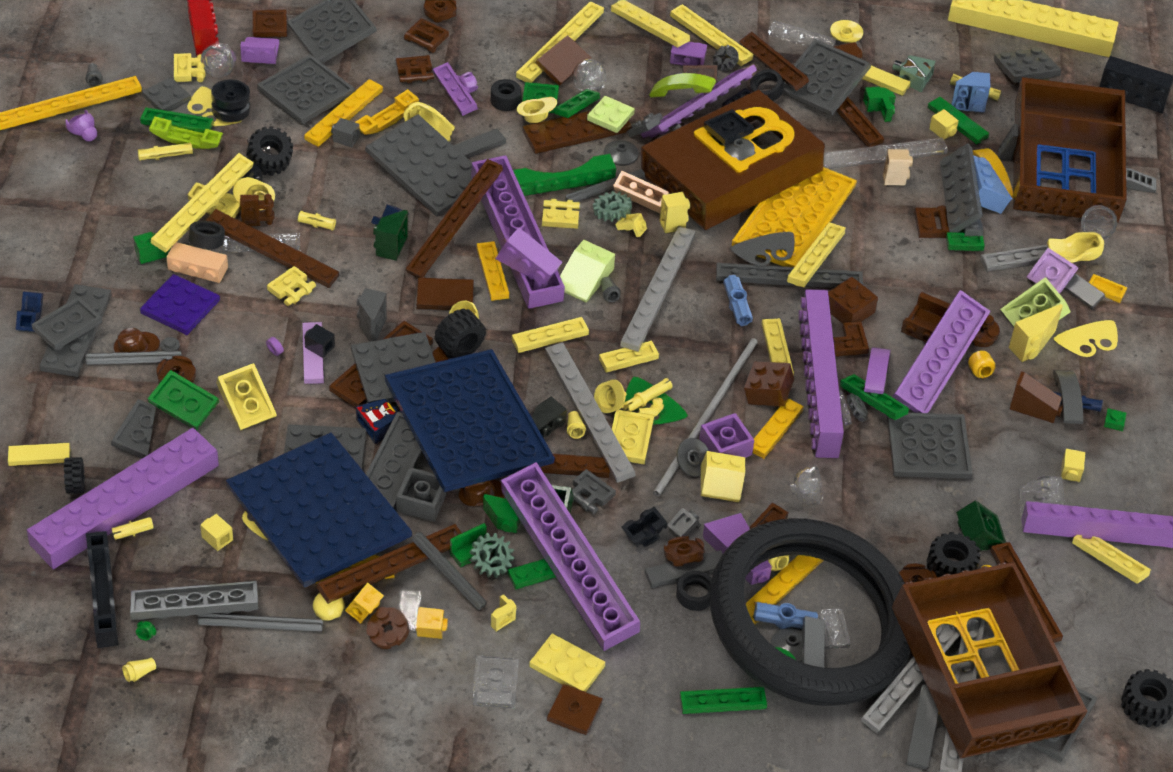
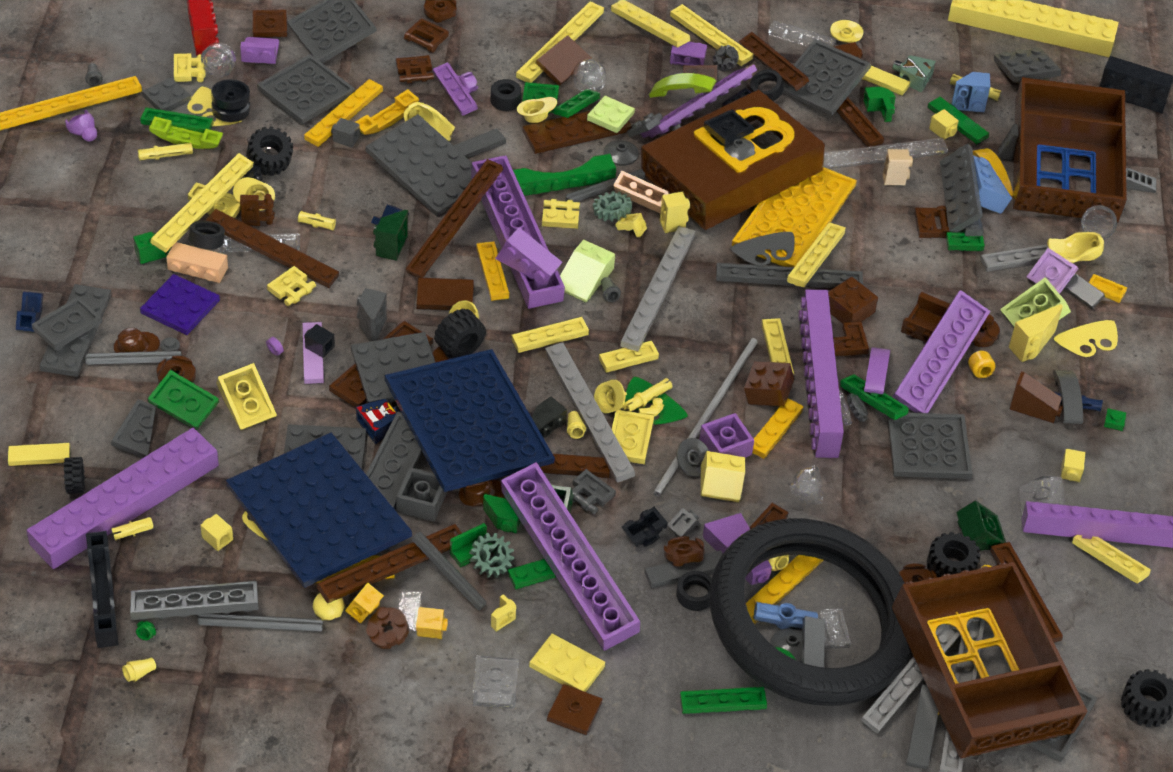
medium blue piece [723,275,753,326] -> none

